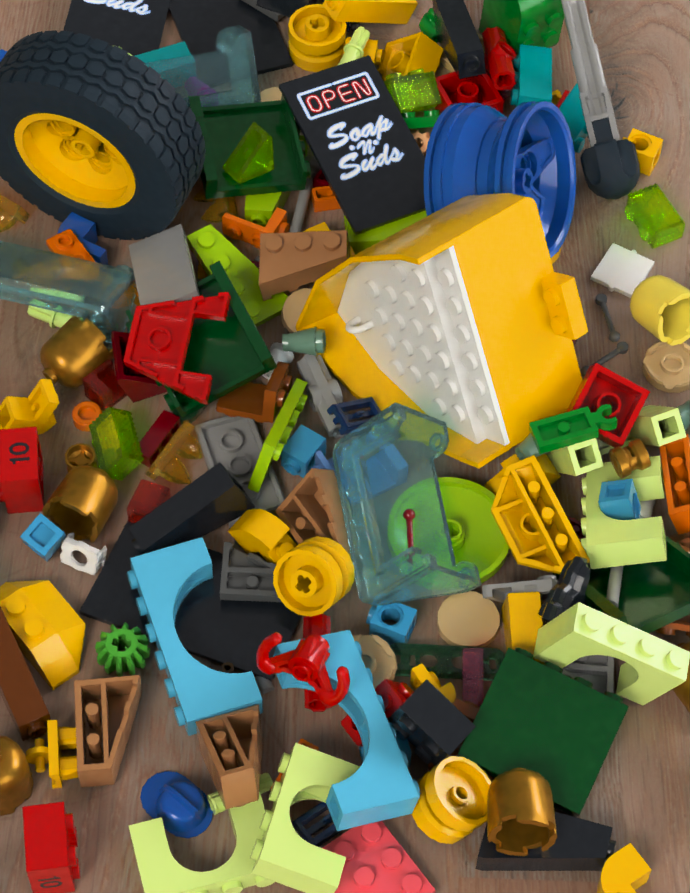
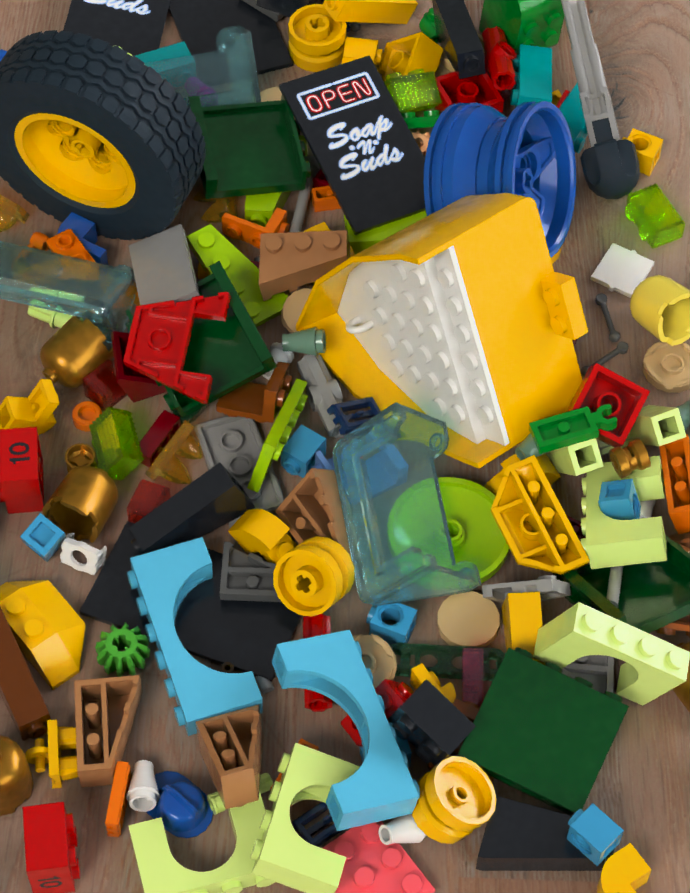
clear neon green slope [222,122,274,184] -> none
red piece [256,632,350,706] -> none
yellowish green axle [337,26,370,66] -> none
dark red hinge [403,509,415,569] -> none
pearl gold cylinder [487,768,557,856] -> none
black rock [538,556,590,624] -> none
none -> orange hand [13,232,49,263]
none -> orange tile [105,761,132,837]
none -> white cone [126,760,160,812]
none -> white cone [378,814,427,845]
none -> dark azure brick [567,803,624,866]

